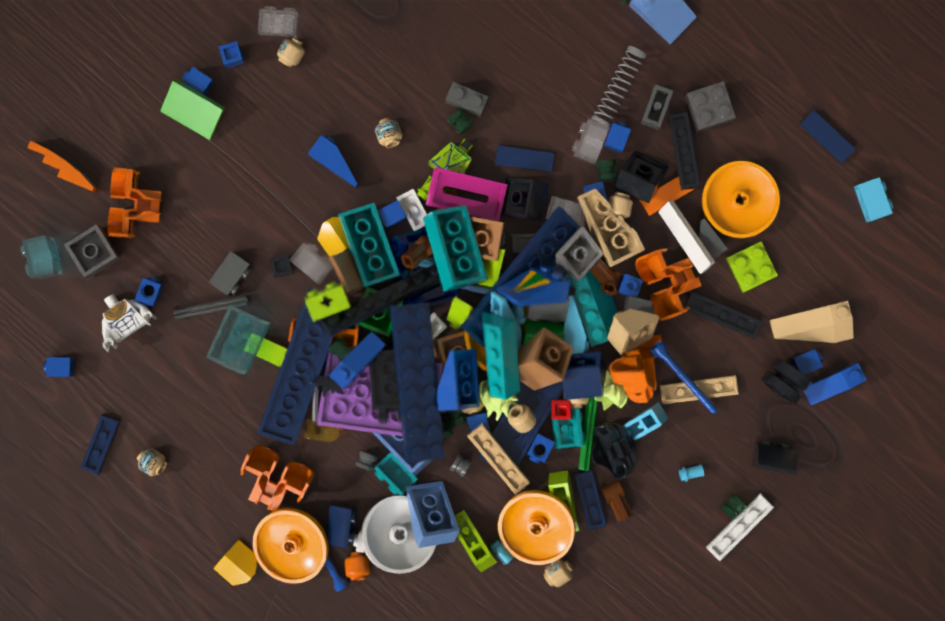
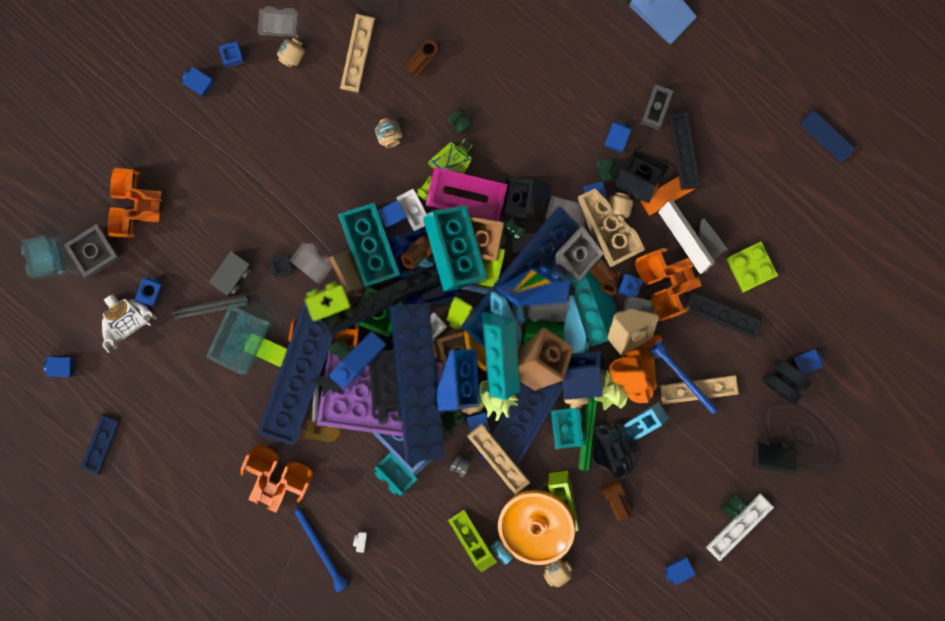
orange slope [27,141,98,193] -> none
head [137,448,167,477] -> none
tile [160,78,225,140] -> none
yellow slope [213,539,257,585] -> none
light orange dish [253,508,329,583] -> none
blue slope [308,135,358,188] -> none
yellow slope [317,217,350,257] -> none
dark blue slope [326,503,357,548] -> none
orange head [345,552,370,581] -> none
dark grey wheel [355,450,378,471] -> none
white dish [361,496,436,574] -> none
medium blue slope [406,481,460,548] -> none
dark grey brick [445,82,488,117] -> none
dark blue tile [495,145,555,173] -> none
tan head [508,404,536,433] -> none
blue brick [527,433,555,464] -> none
red slope [552,400,573,420] -> none
clear brick [572,119,610,165] -> none
dark blue tile [573,470,607,530] -> none
light grey piece [591,46,647,128] -> none
medium azure pin [679,464,704,482] -> none
flat silver brick [684,81,736,133] -> none
light orange dish [702,161,780,238] -> none
tan wedge [769,301,854,343] -> none
blue slope [804,363,867,406] -> none
medium azure brick [854,177,893,223] -> none
none -> tan tile [340,14,375,93]
none -> reddish brown piece [405,40,439,77]
none -> clear green wheel [503,216,527,242]
none -> blue brick [664,555,696,586]

